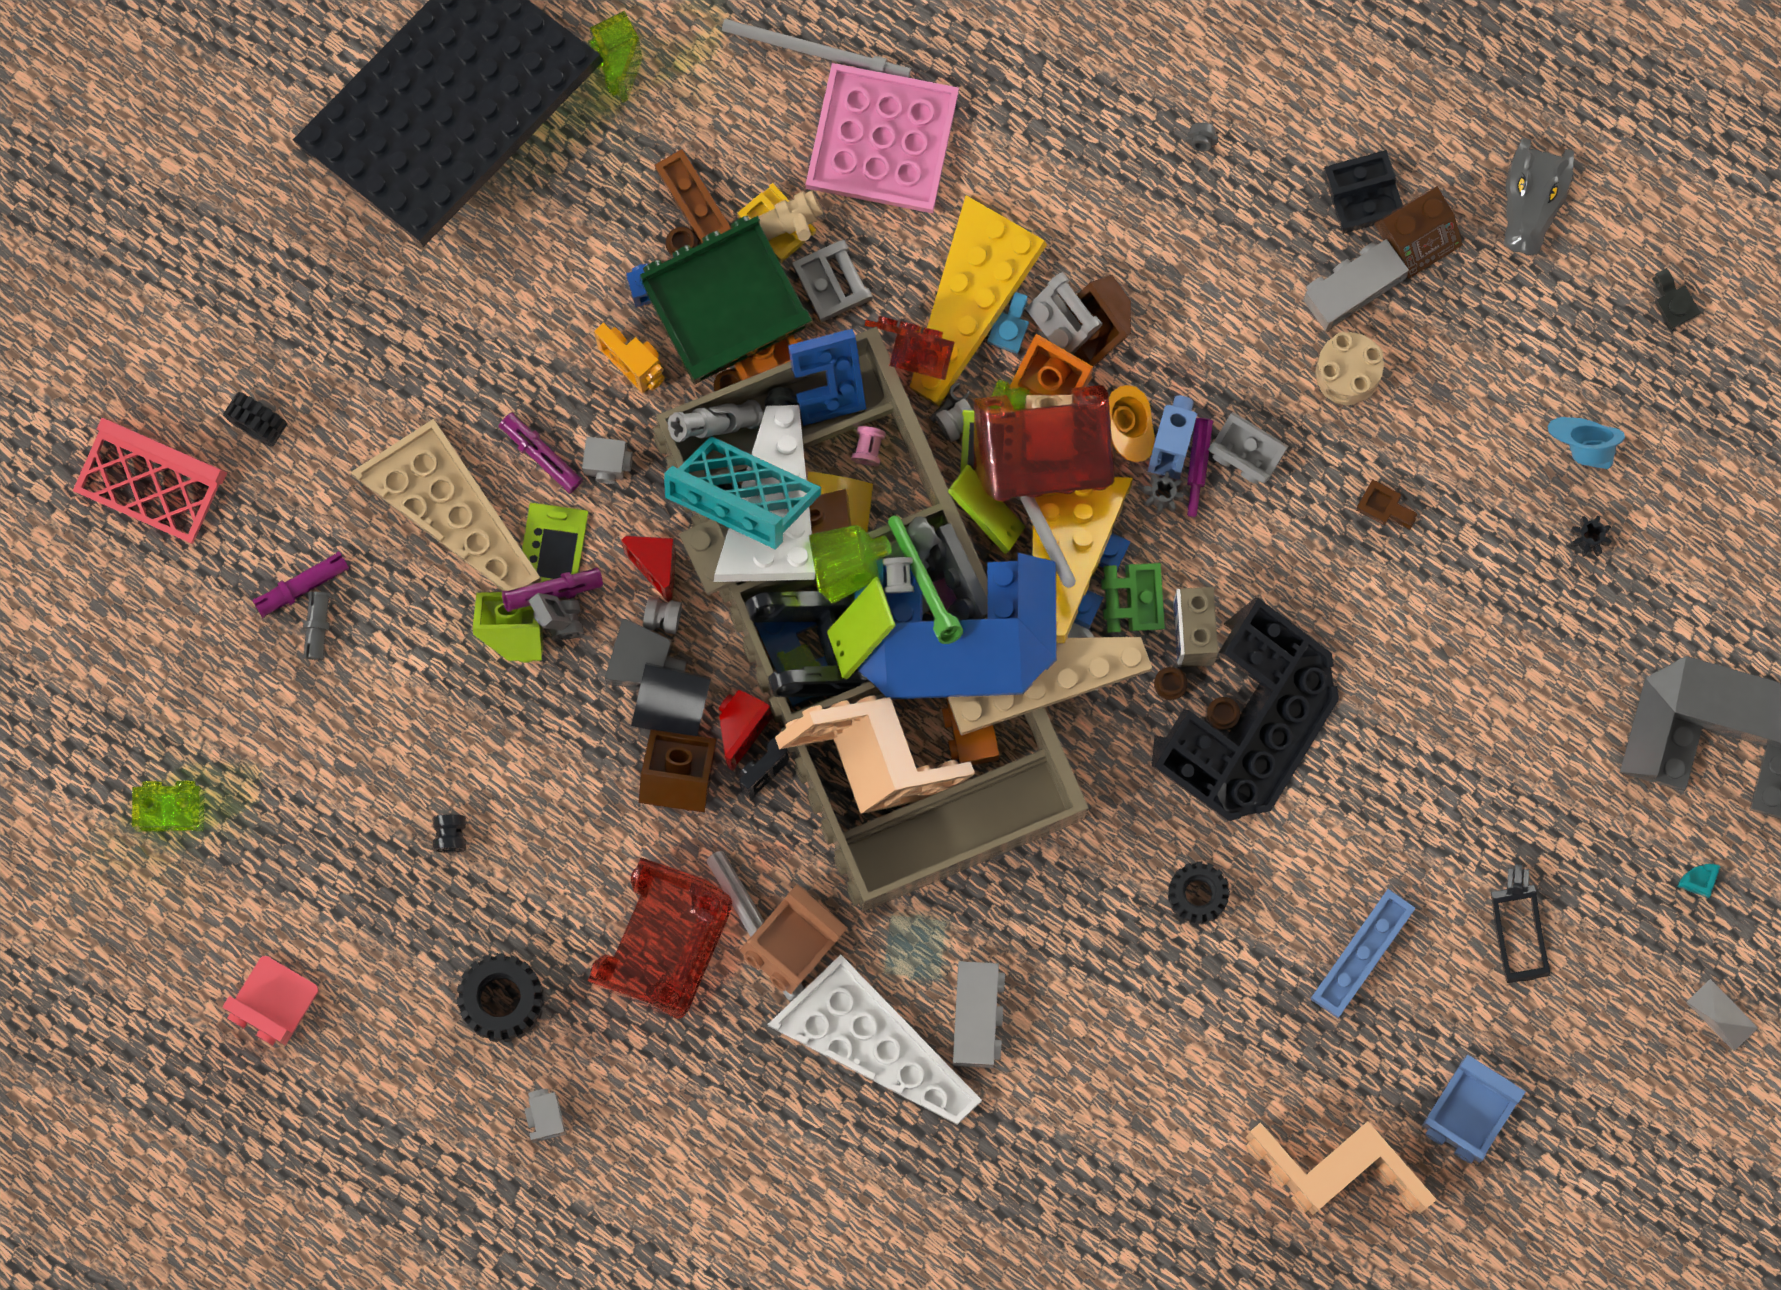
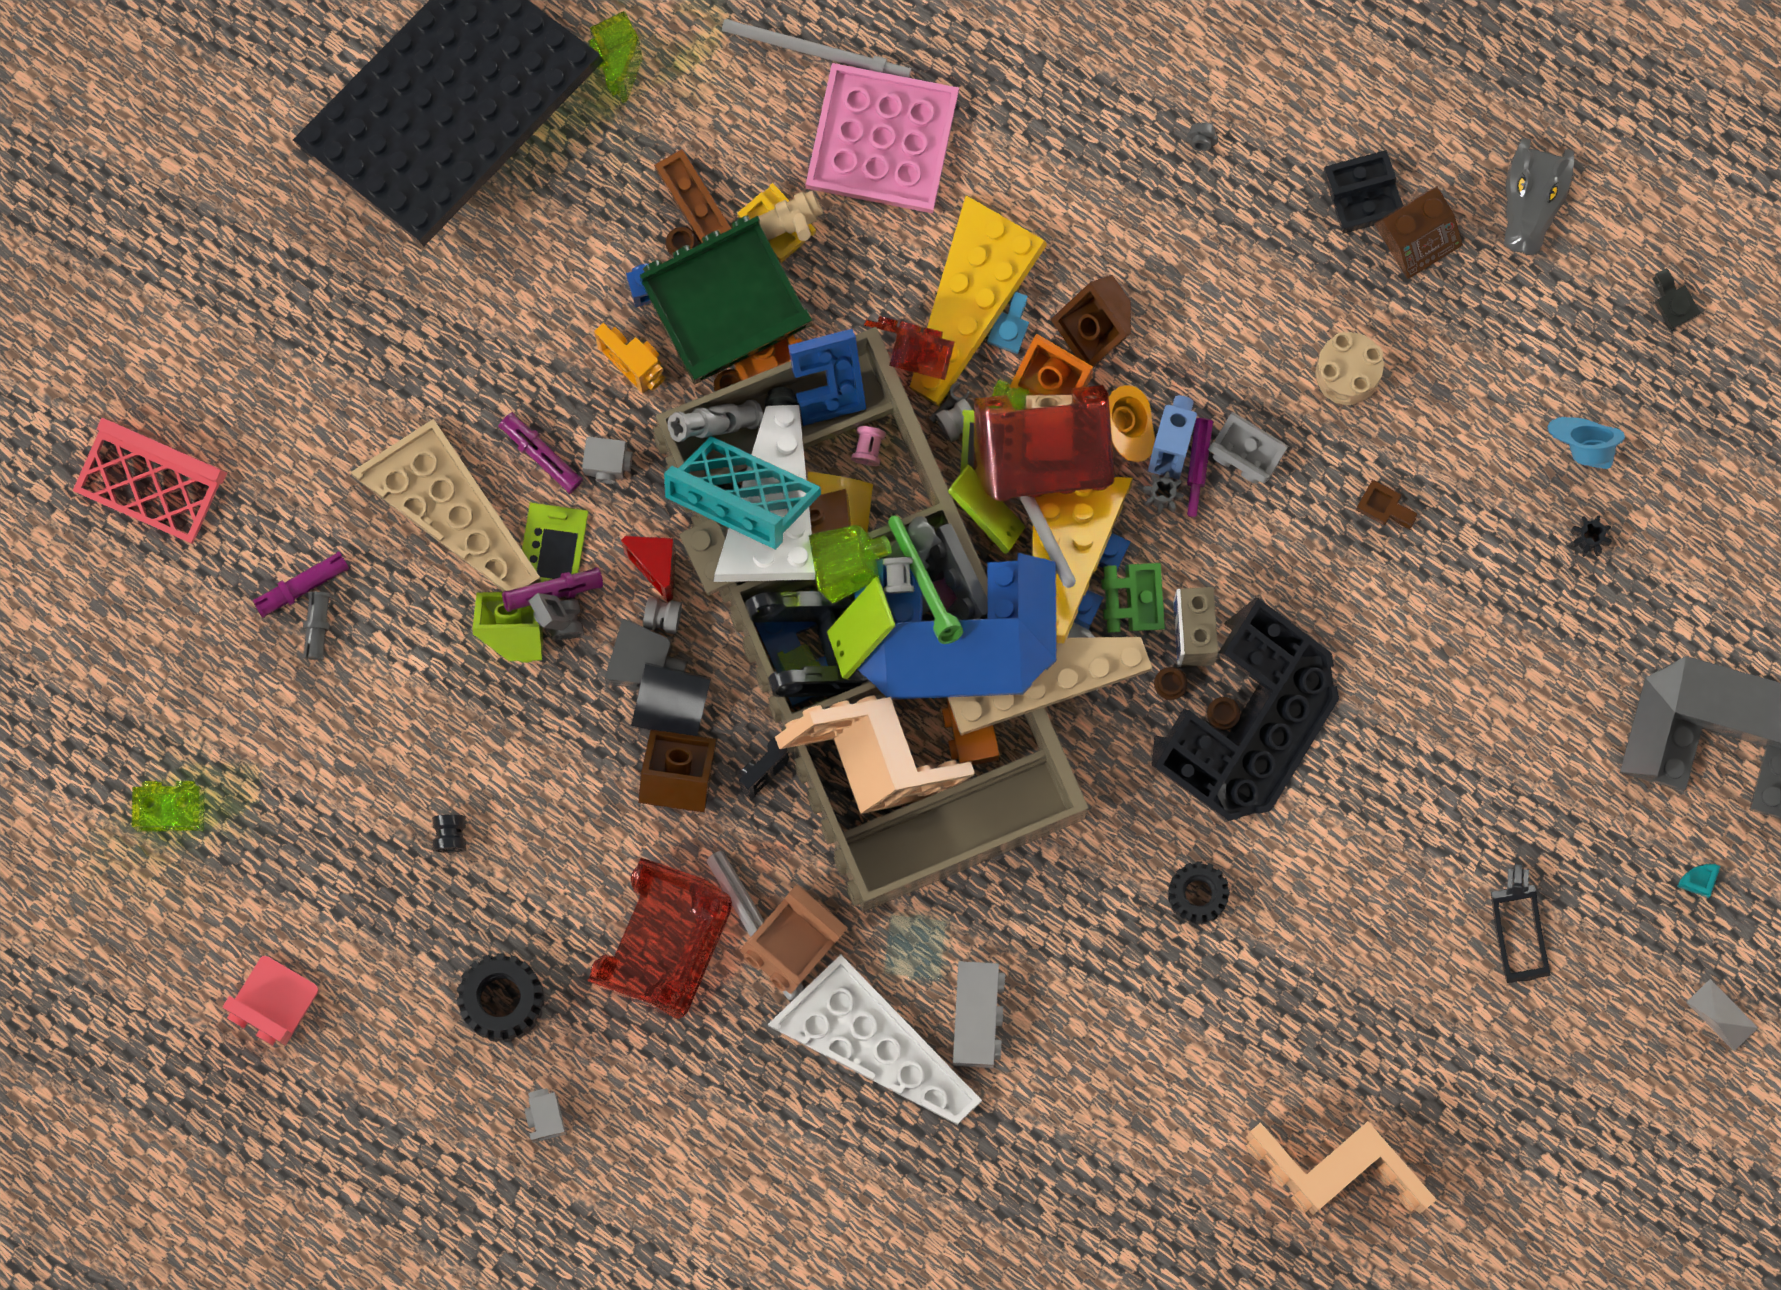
black tyre [223,392,288,447] -> none
red slope [718,690,772,771] -> none
light grey plate [792,240,874,323] -> none
light grey plate [1025,272,1102,355] -> none
light grey brick [1303,239,1409,332] -> none
medium blue plate [1310,889,1415,1019] -> none
medium blue panel [1422,1055,1526,1164] -> none

